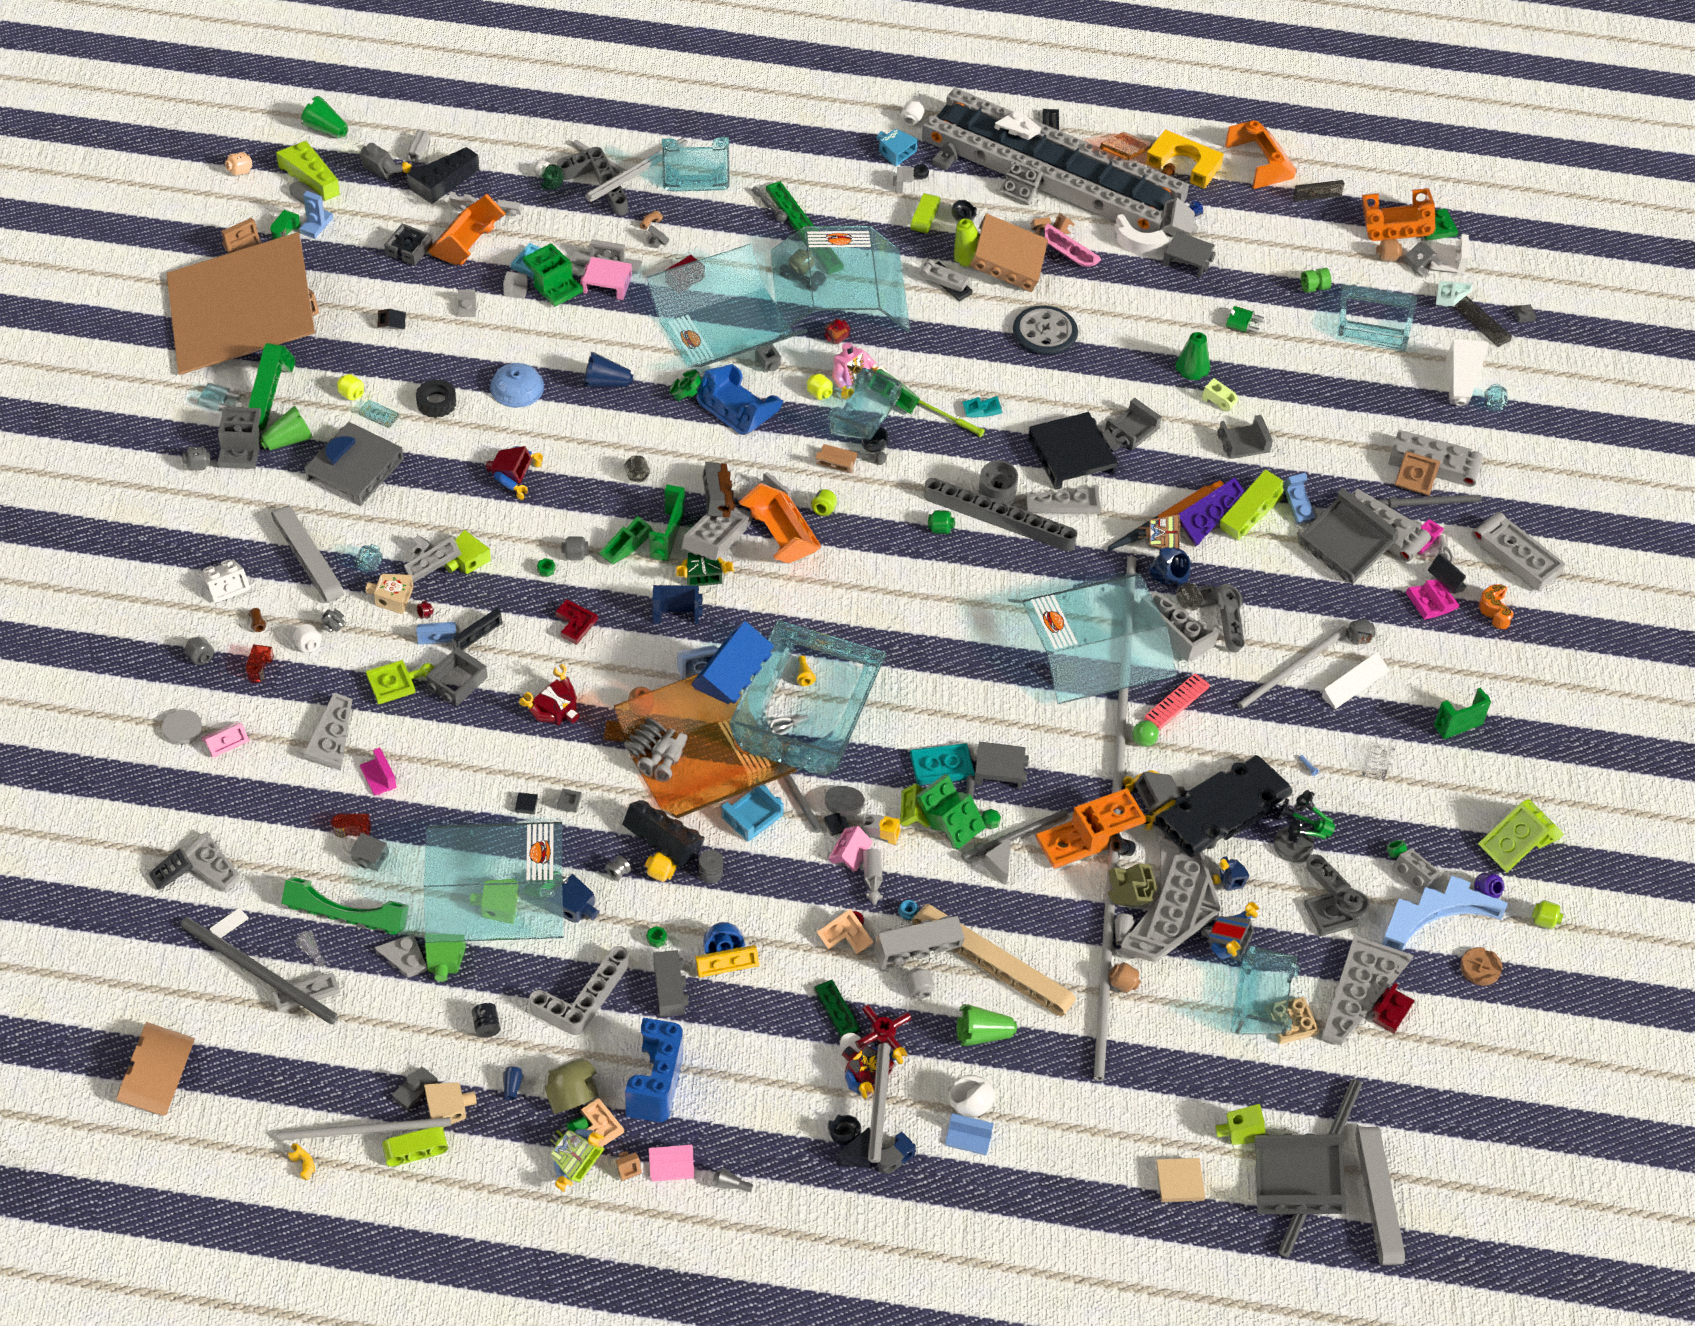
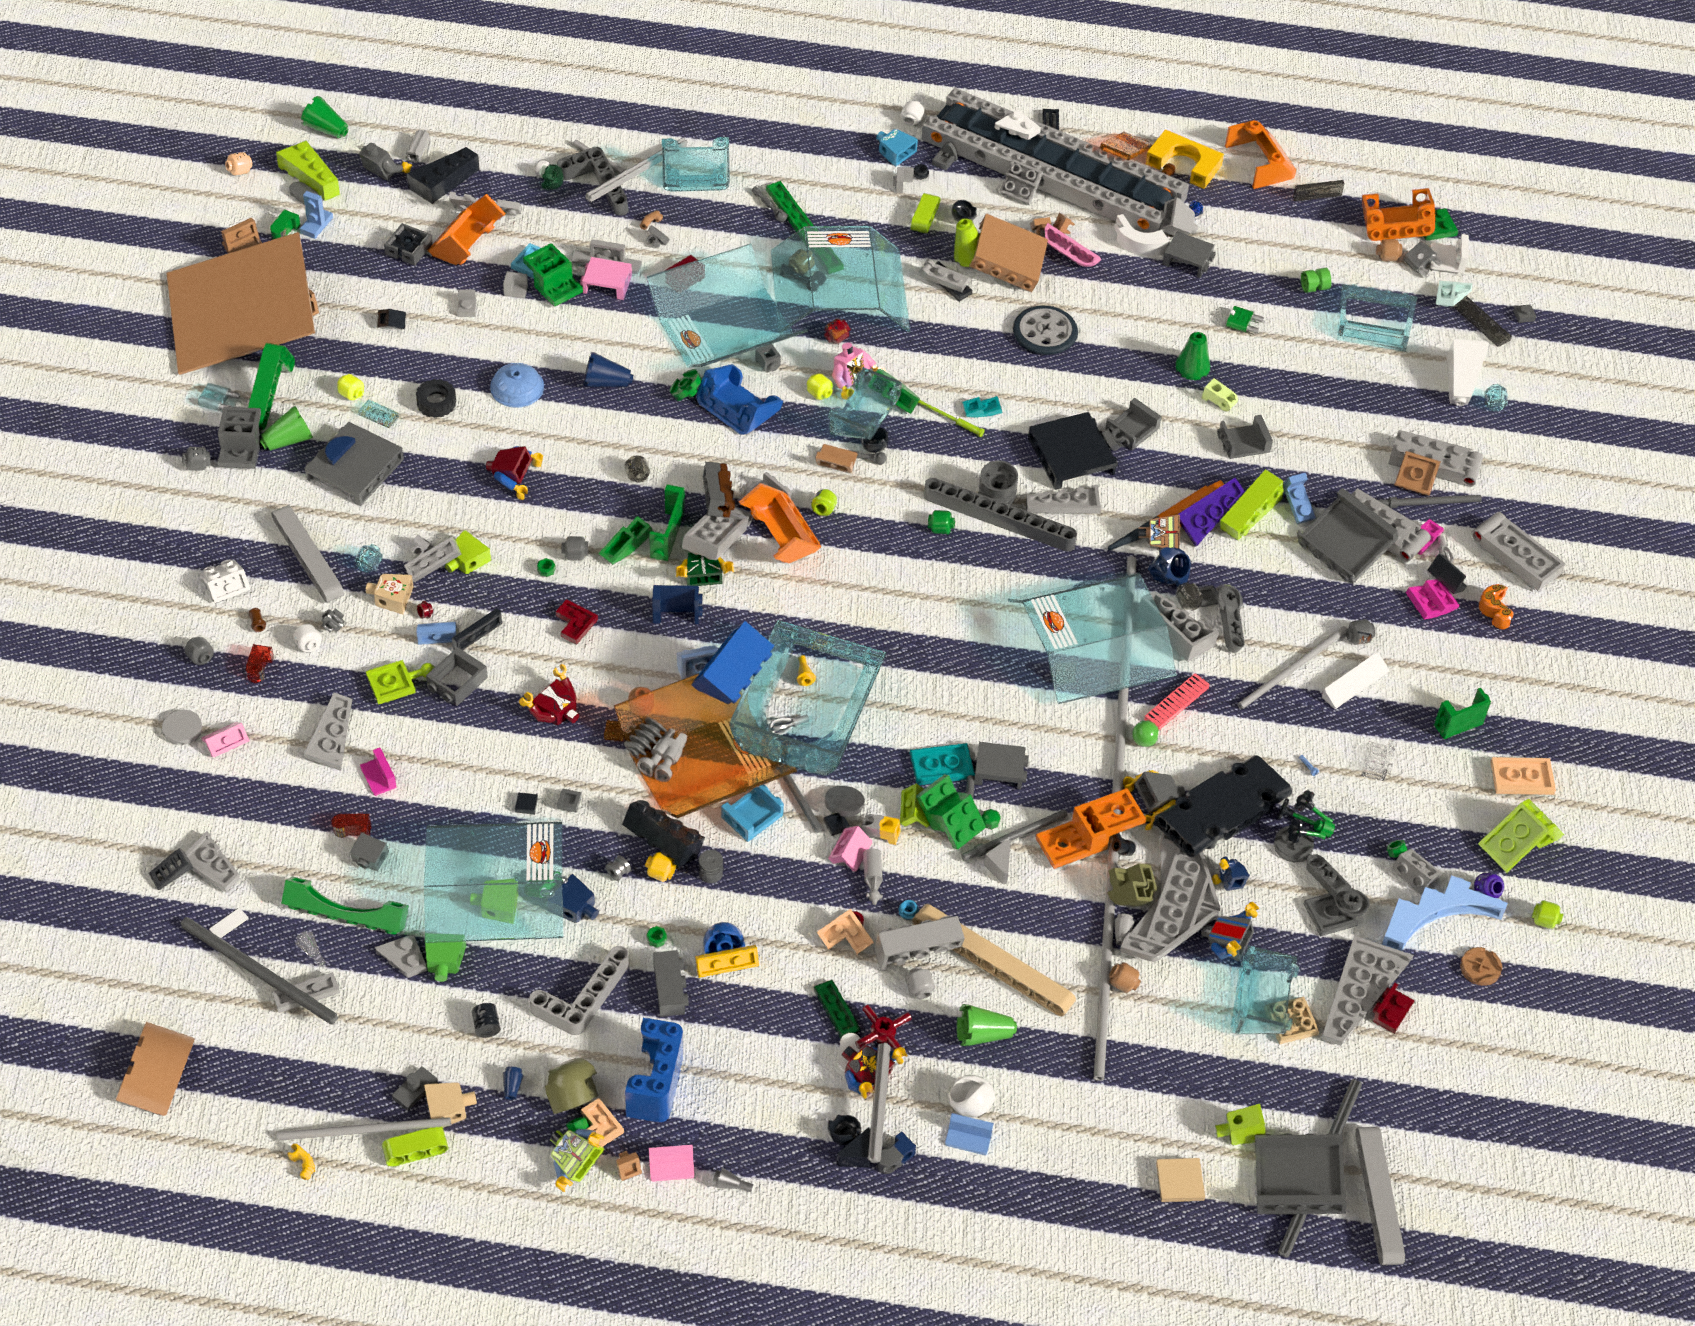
none -> light nougat plate [1490,757,1556,795]

